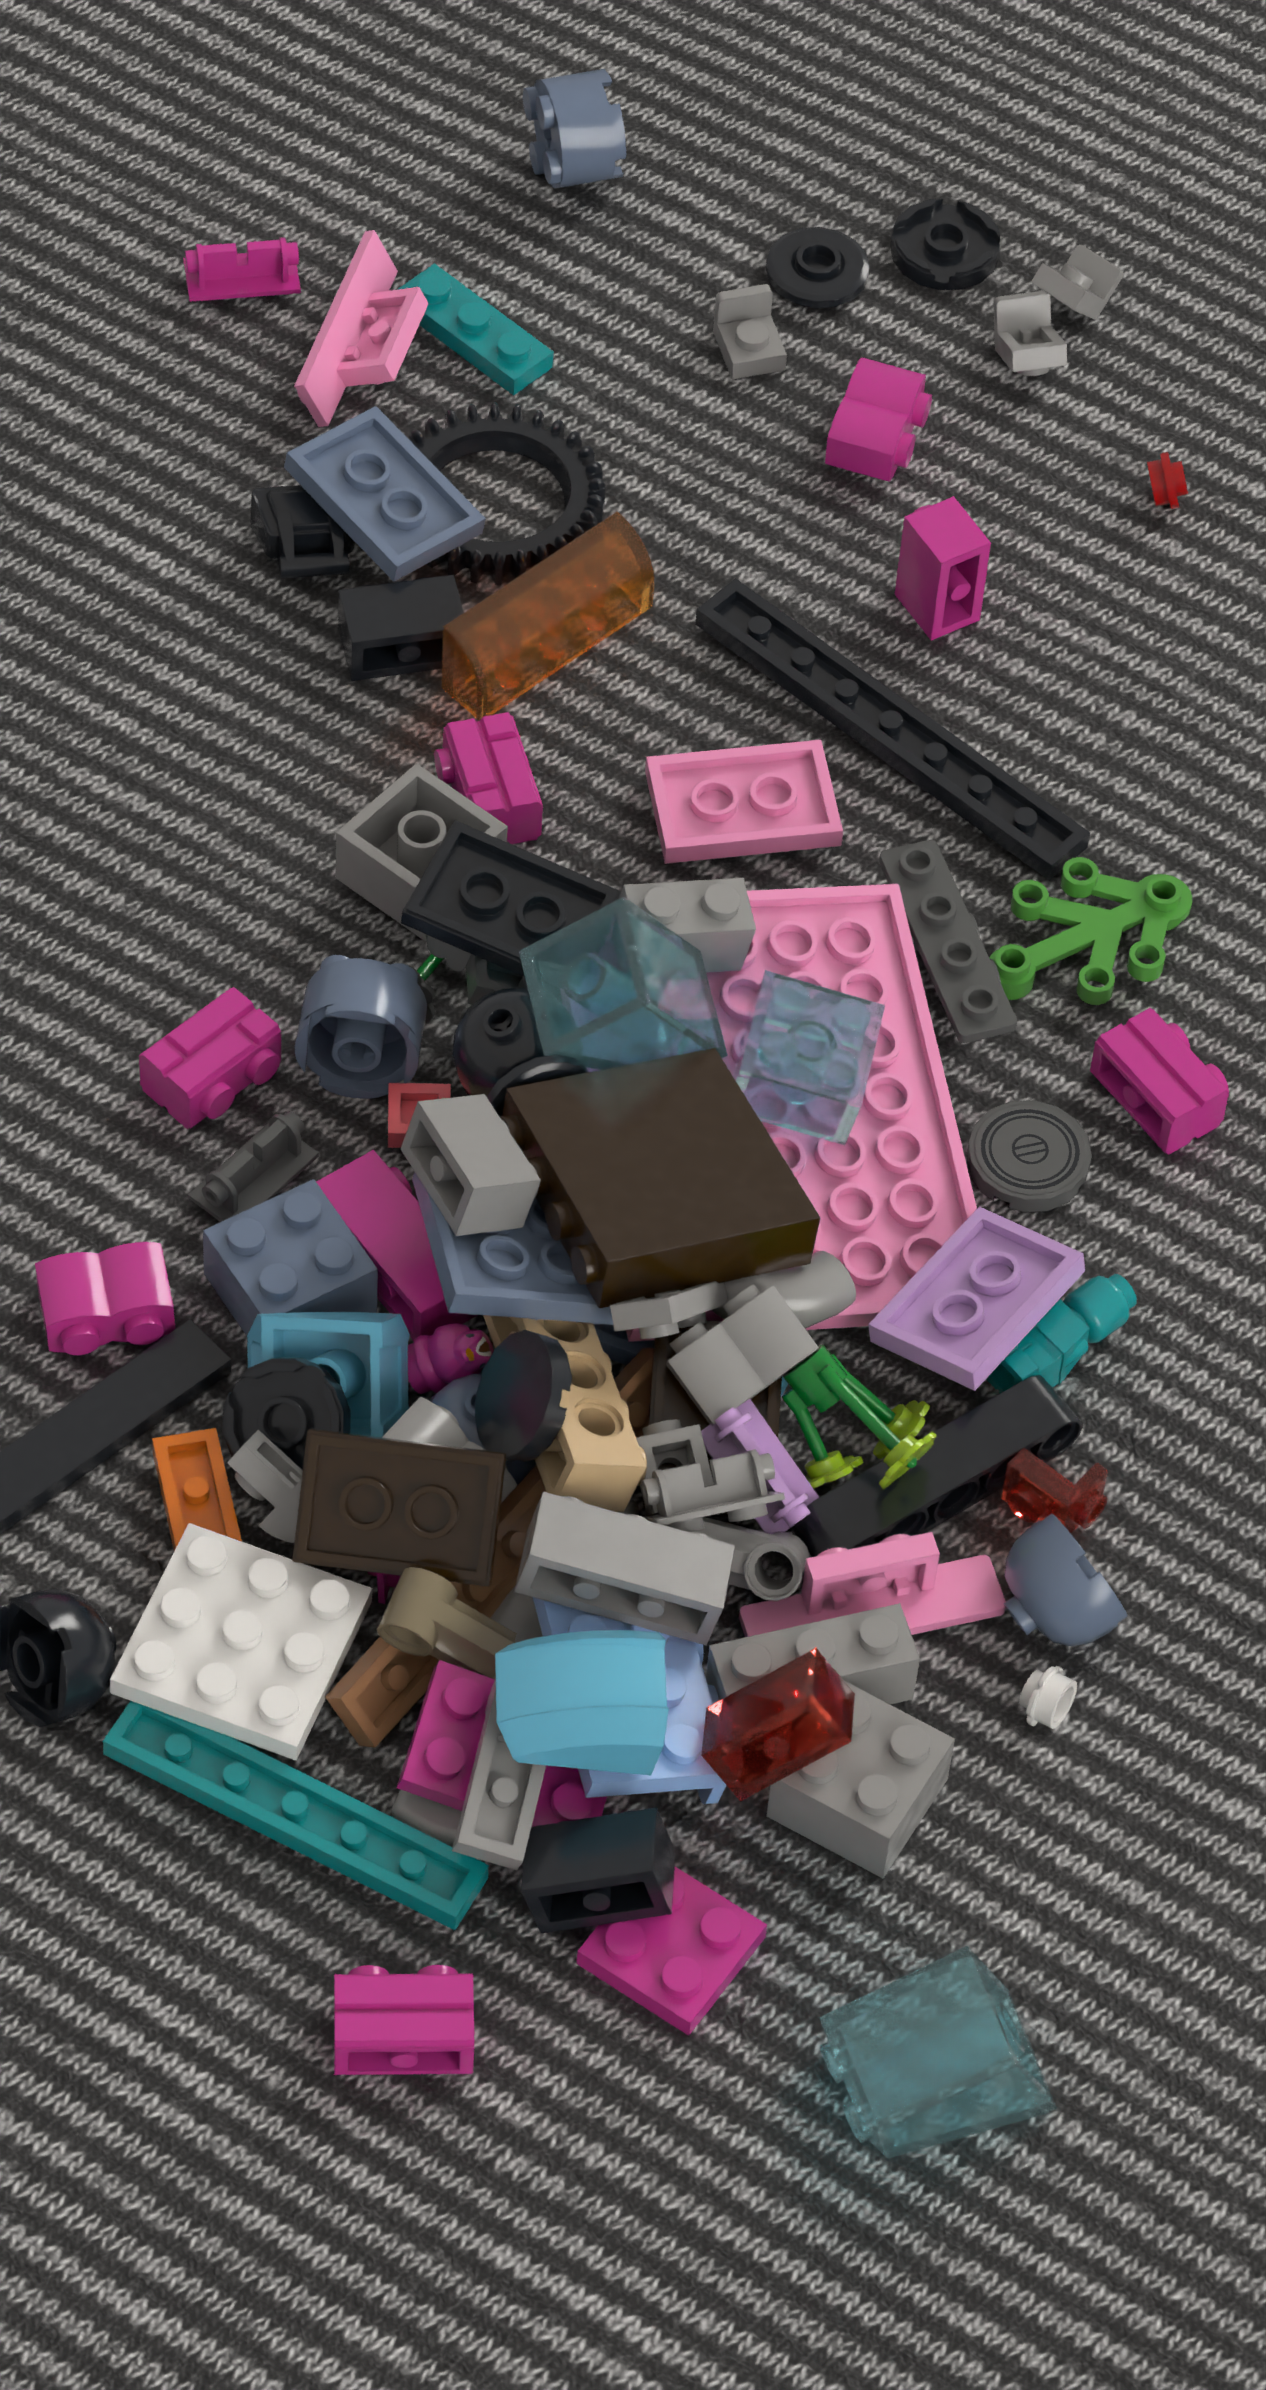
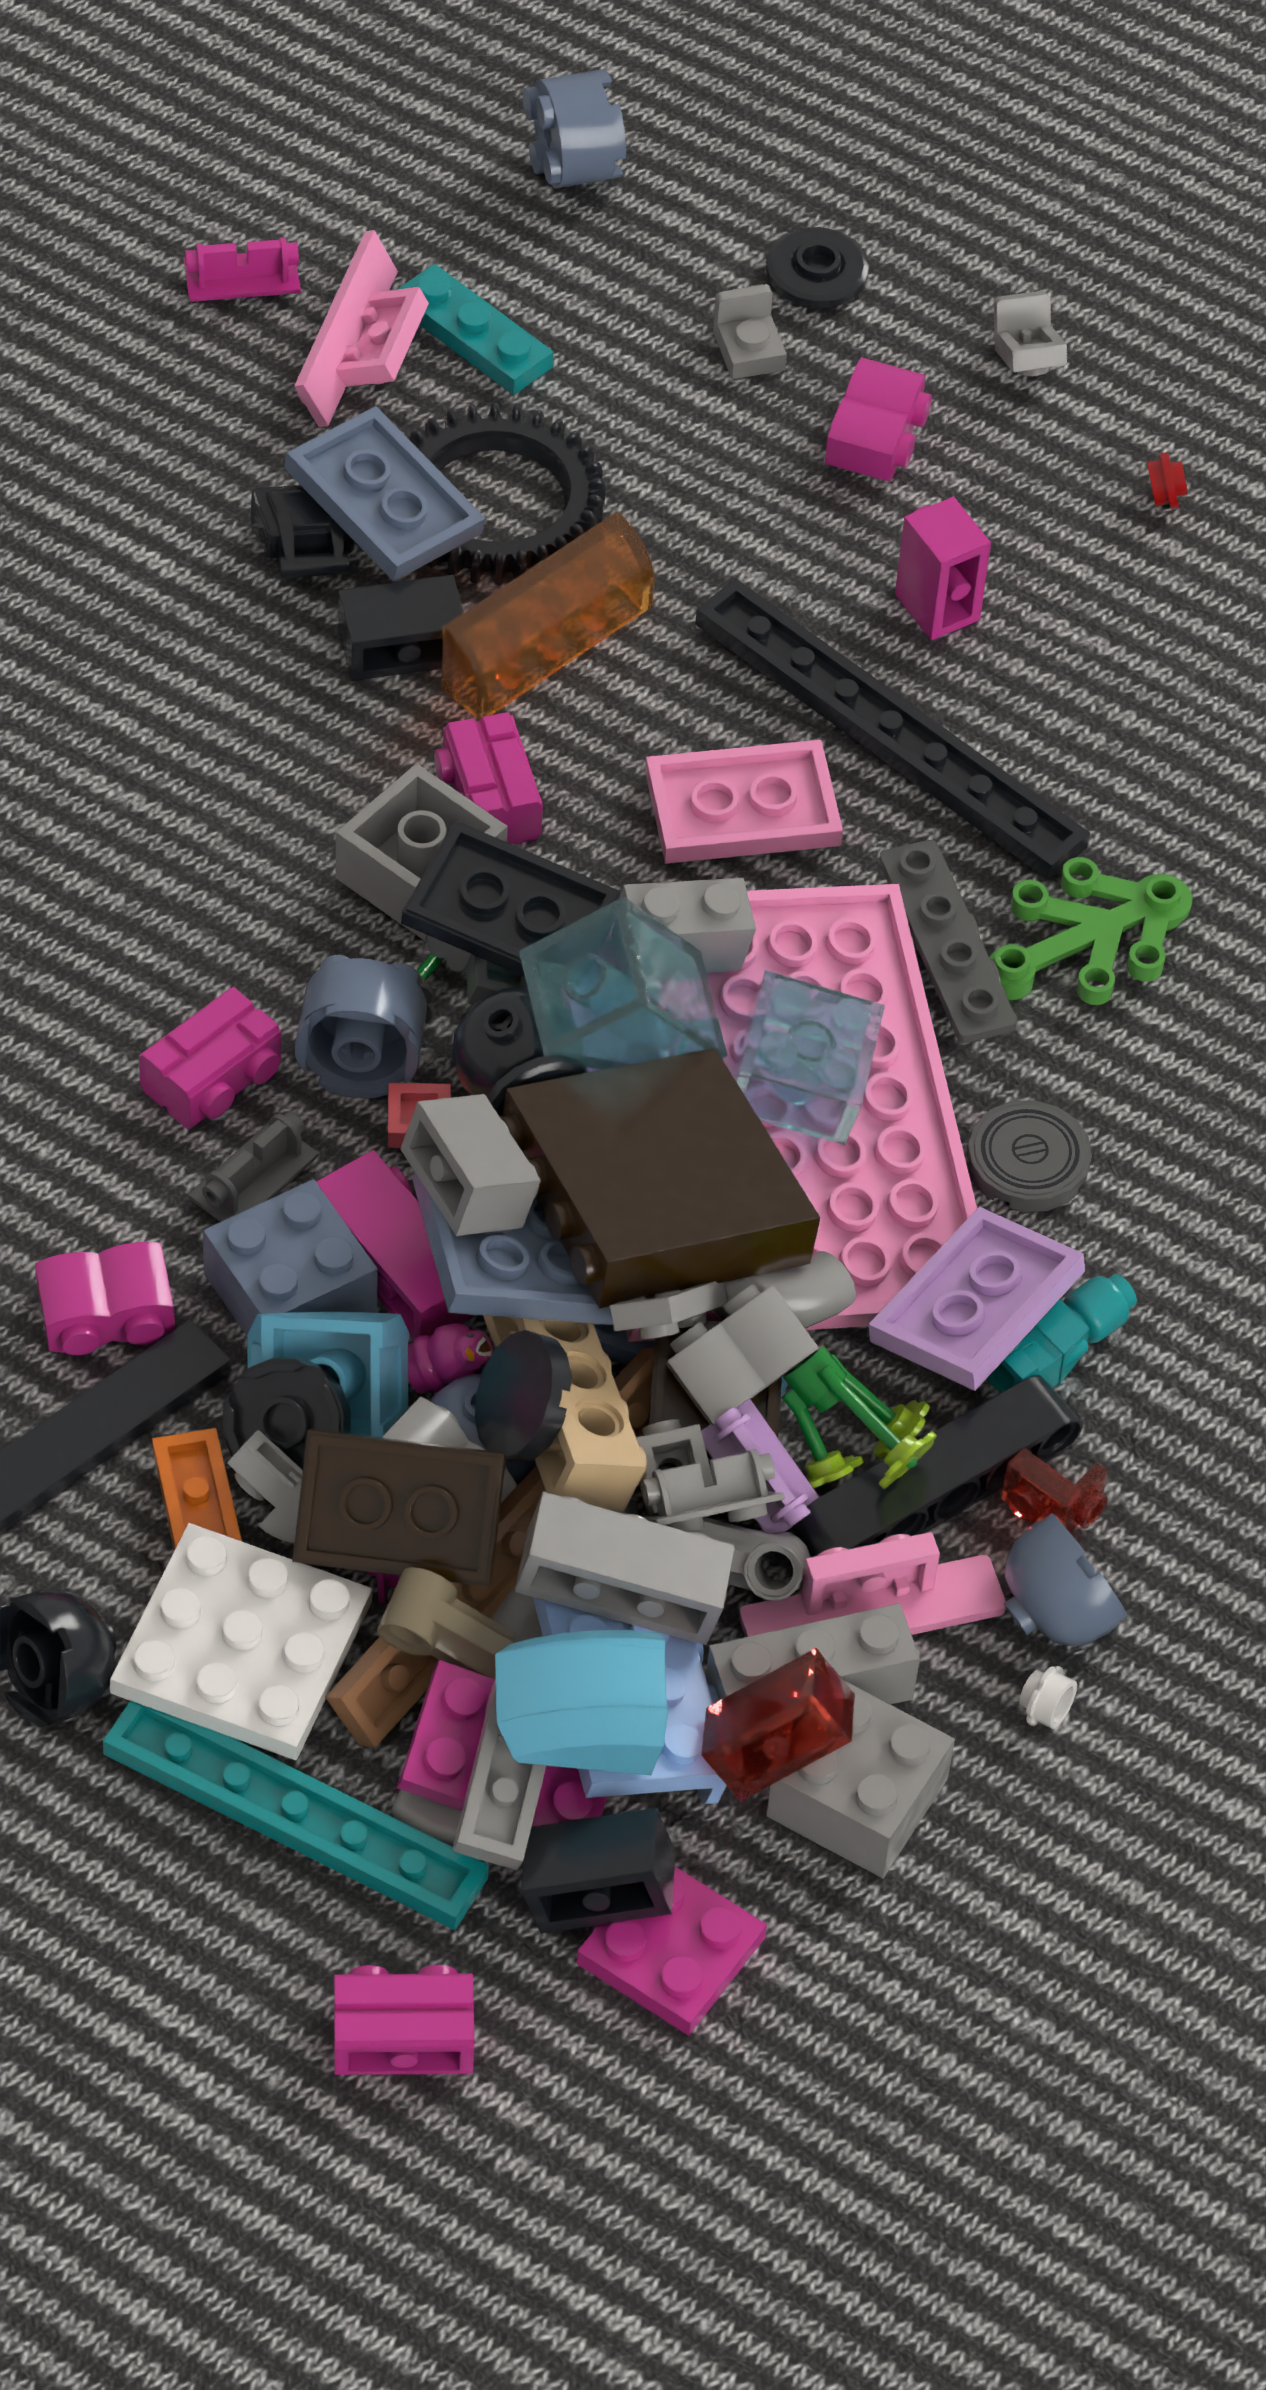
clear light blue slope [819,1946,1057,2158] -> none
black tile [890,199,1000,290] -> none
light grey bracket [1031,245,1124,320] -> none
dark pink brick [1090,1008,1229,1155] -> none

